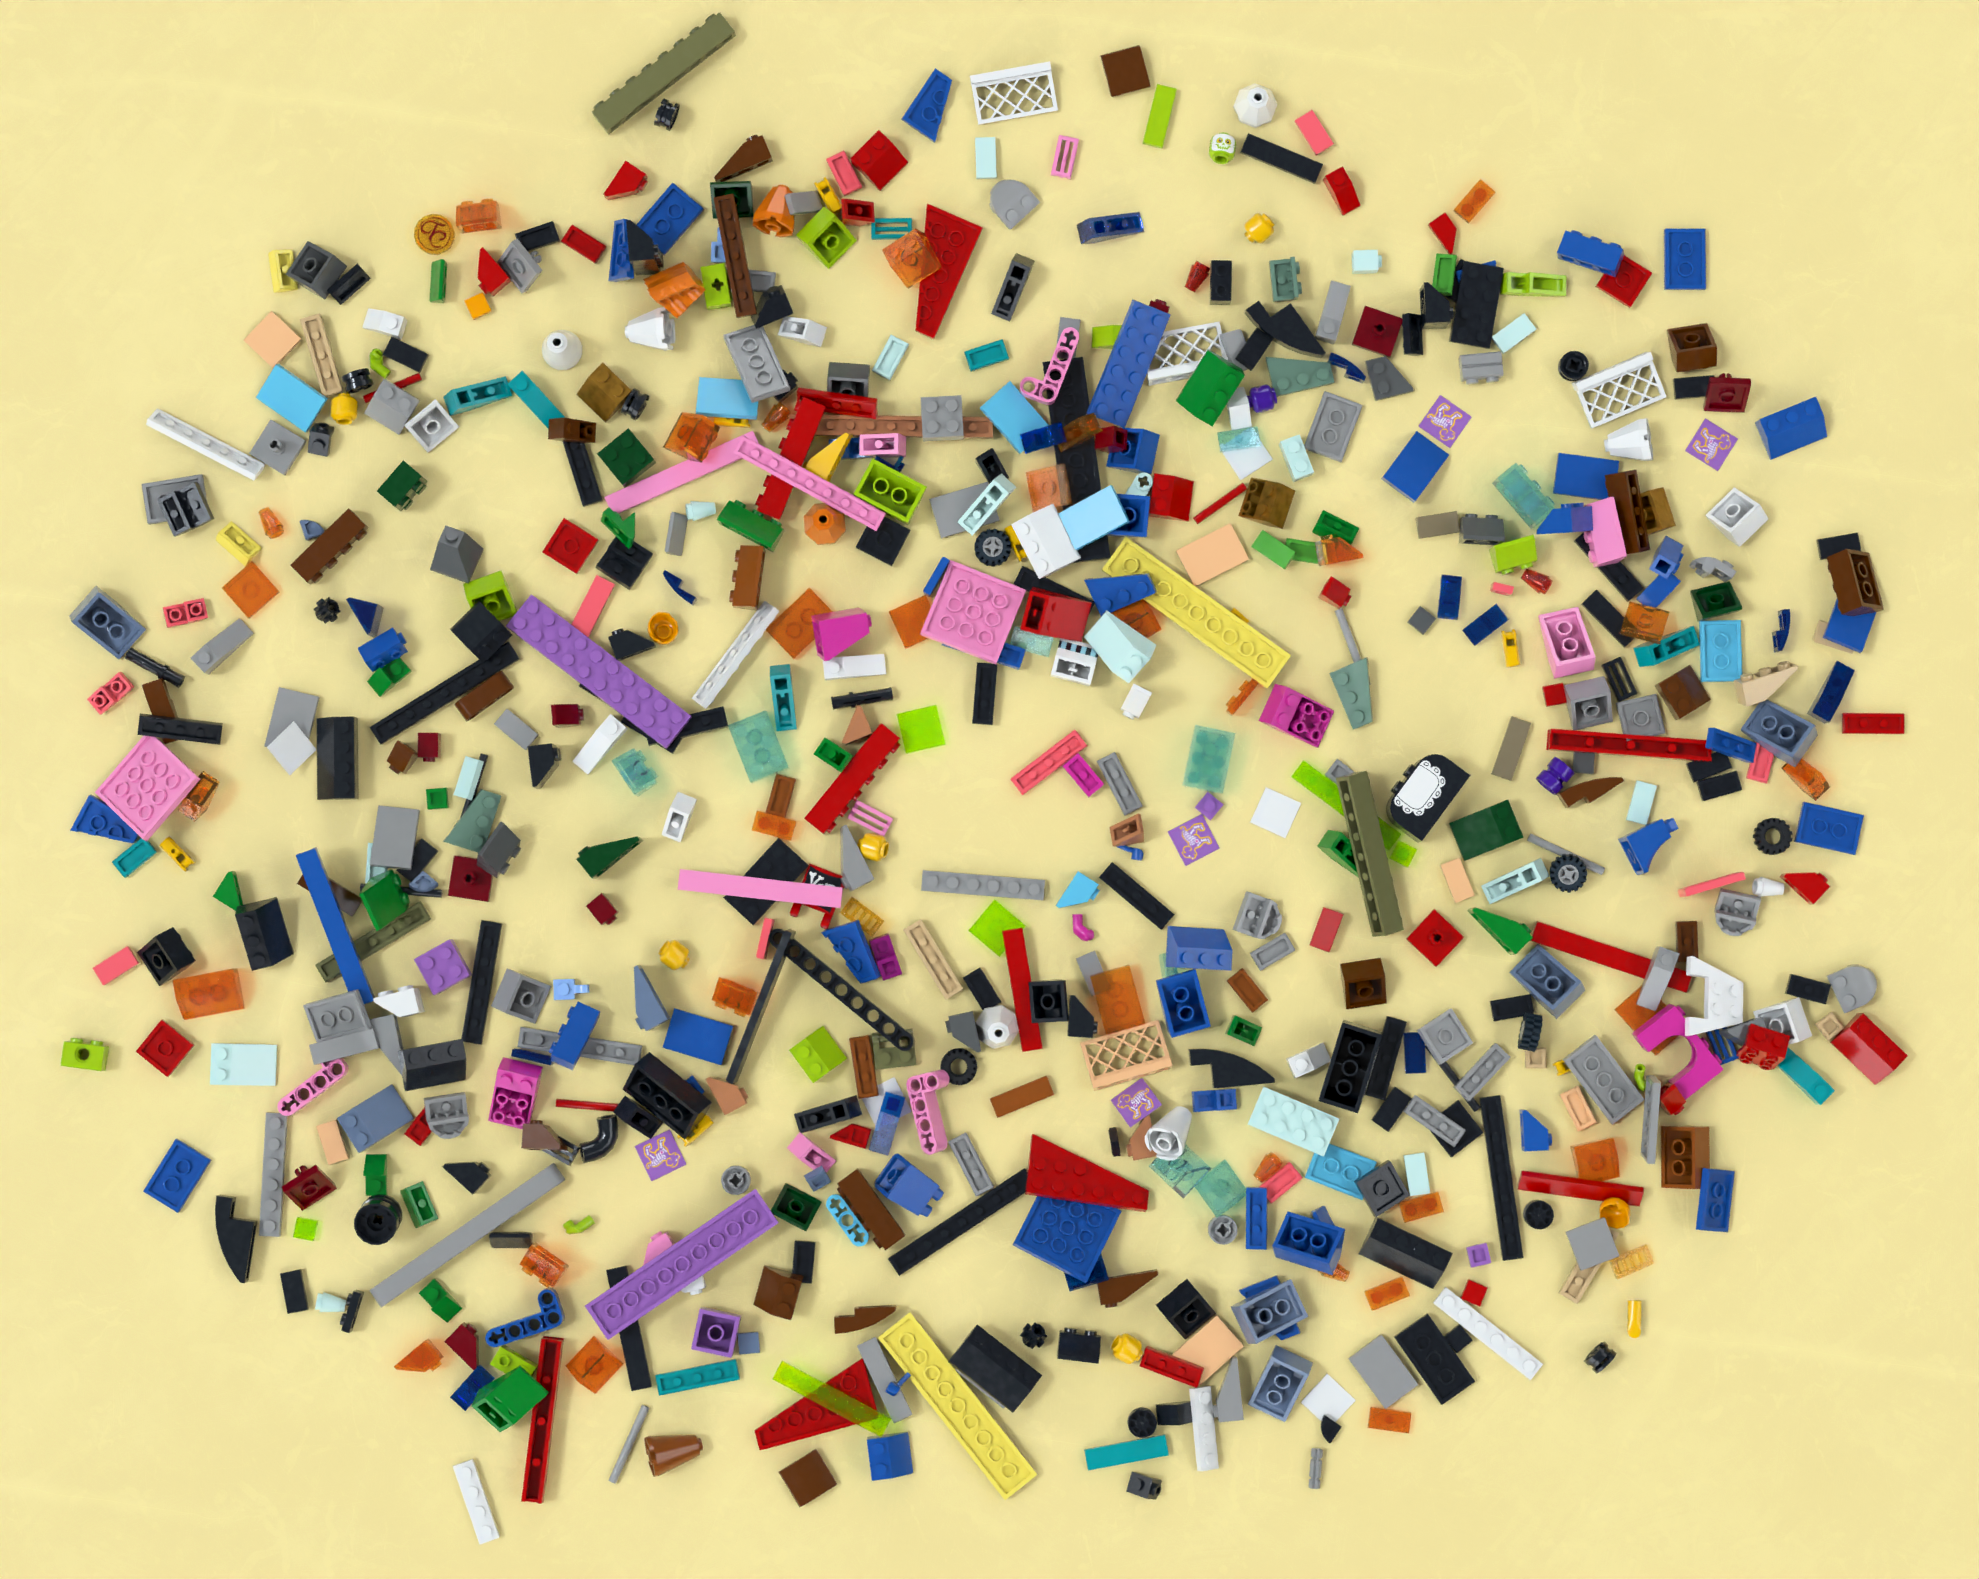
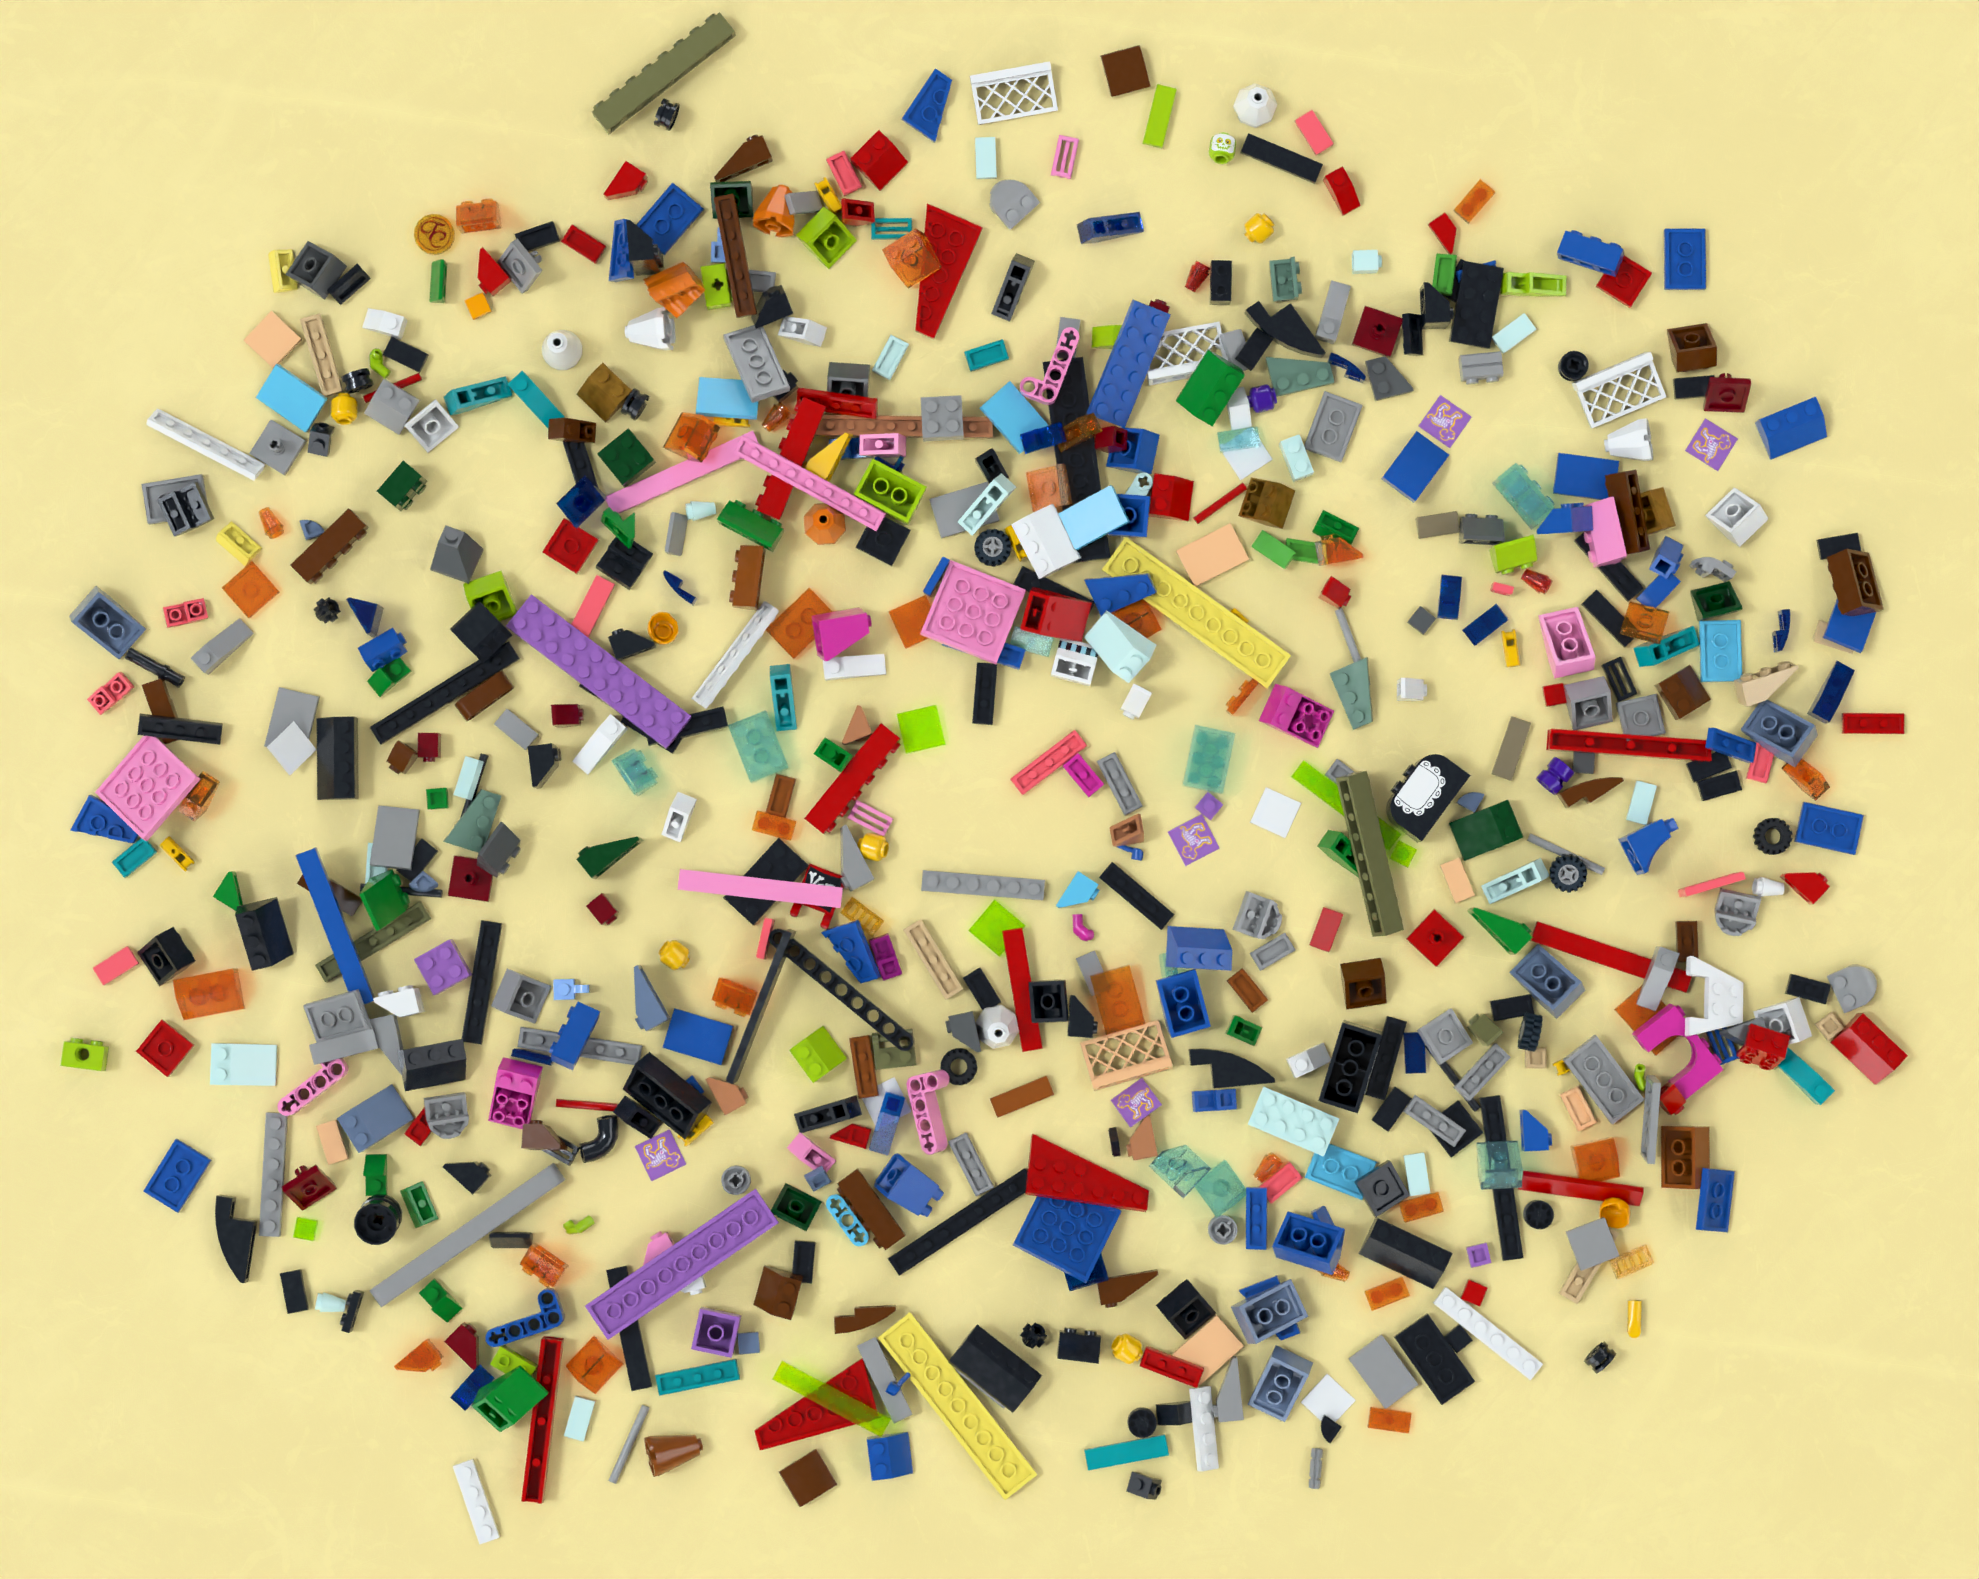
black pin [831,687,893,710] -> none
white cone [1145,1106,1192,1161] -> none
none -> clear blue slope [556,475,608,528]
none -> light aqua tile [564,1396,595,1442]
none -> white slope [1397,678,1427,701]
none -> sand blue tile [1456,792,1484,813]
none -> olive slope [1467,1014,1503,1046]
none -> clear light blue slope [1476,1141,1523,1190]

